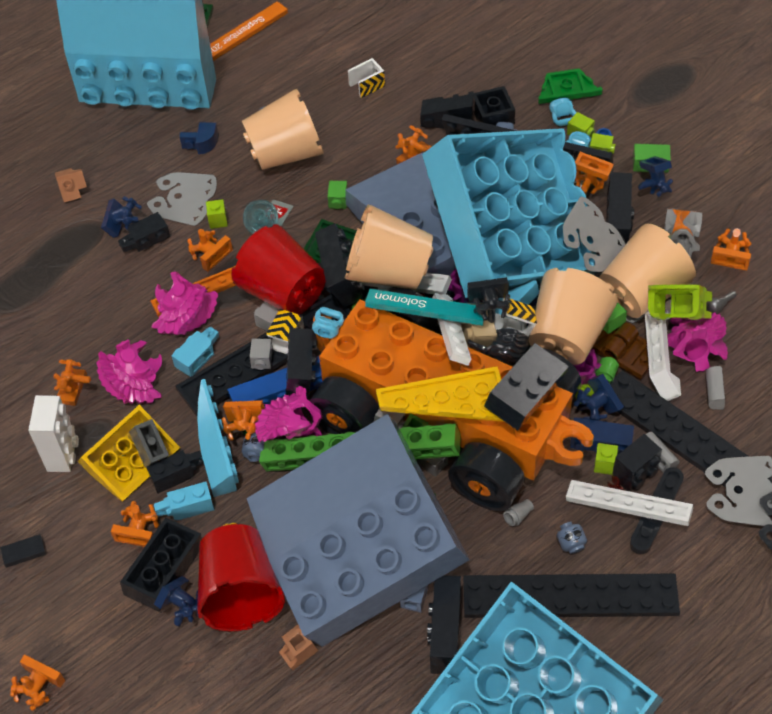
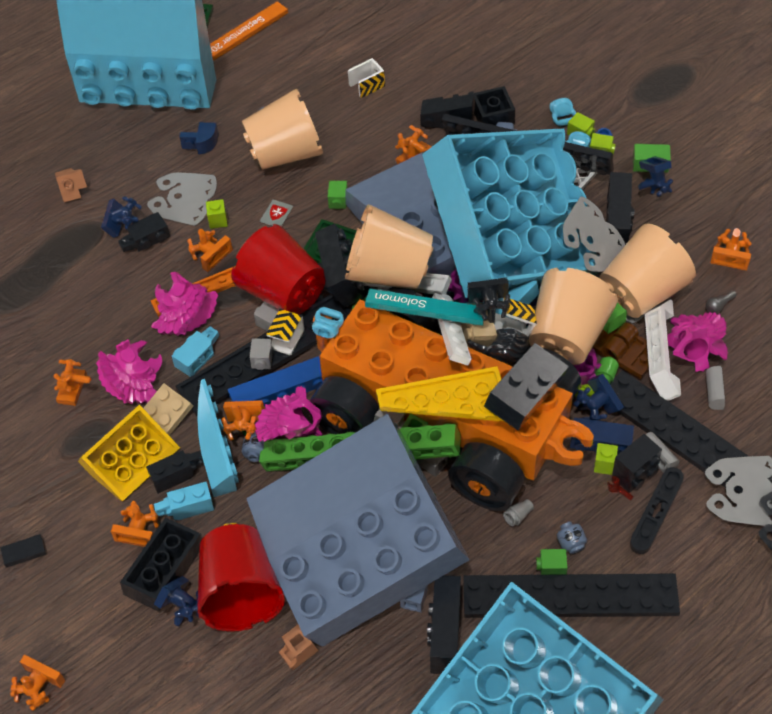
white brick [28,395,79,472] -> none
dark grey brick [129,419,169,468] -> none
clear light blue cone [243,200,278,234] -> none
black wedge [285,328,316,399] -> none
green wing [538,69,603,104] -> none
white plate [566,480,693,526] -> none
orange piece [575,152,614,194] -> none
lime piece [648,285,712,320] -> none
light grey hips [664,208,702,258] -> none
none -> tan plate [143,383,193,436]
none -> bright green brick [536,549,567,575]

